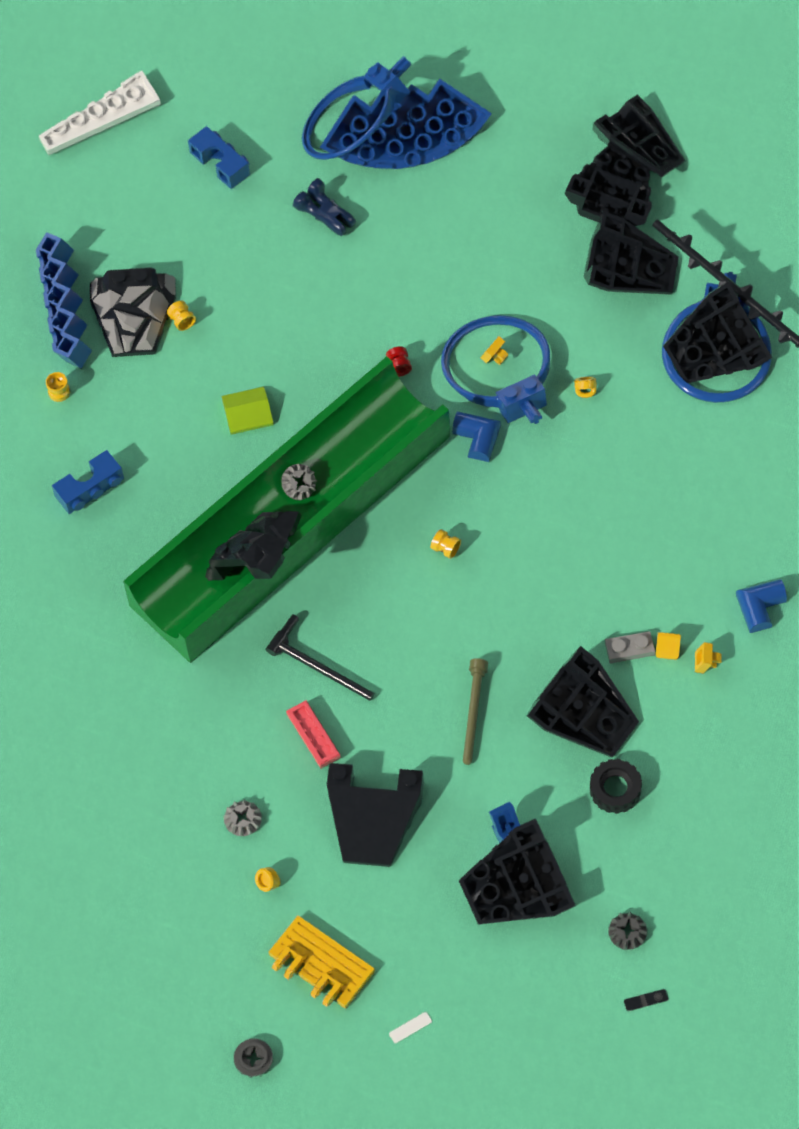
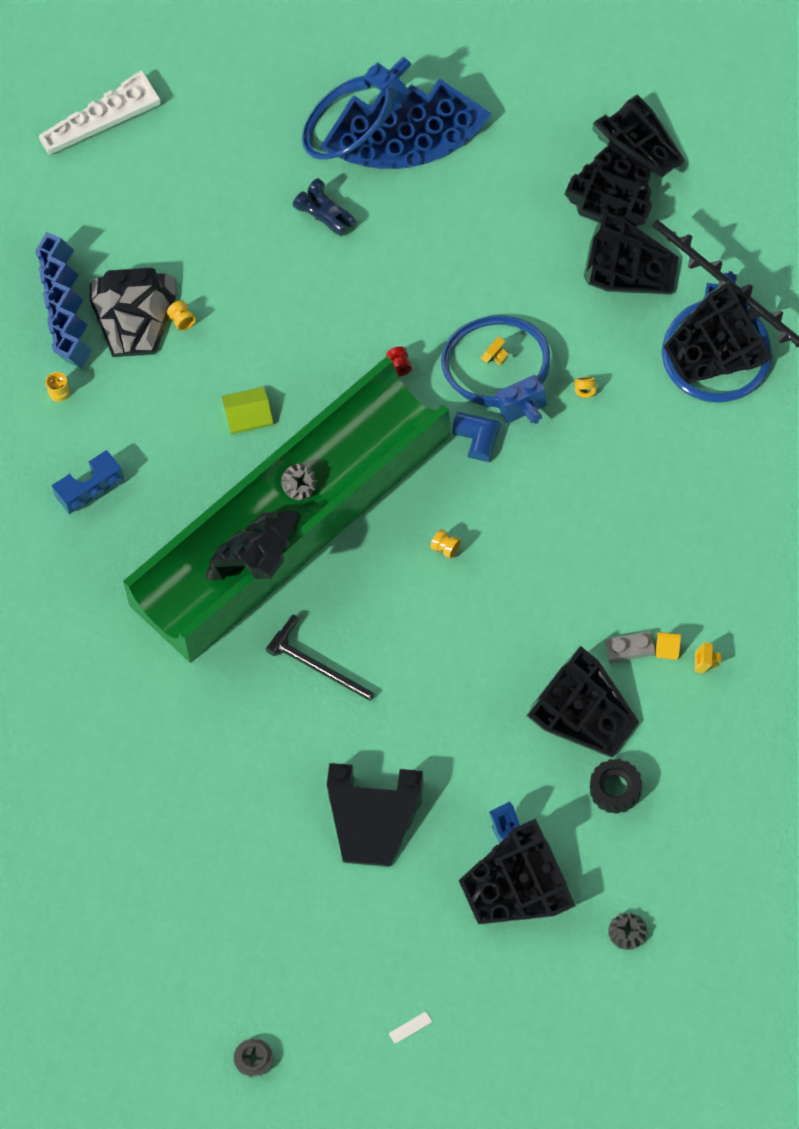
blue arch [188,126,250,189] -> none
light grey gear [224,800,262,836] -> none
yellow tile [255,867,281,892] -> none
yellow hinge [269,916,375,1009] -> none
coral plate [286,700,341,769] -> none
olive piece [463,658,488,765] -> none
black sticker [624,989,668,1011] -> none
blue brick [736,579,787,633] -> none

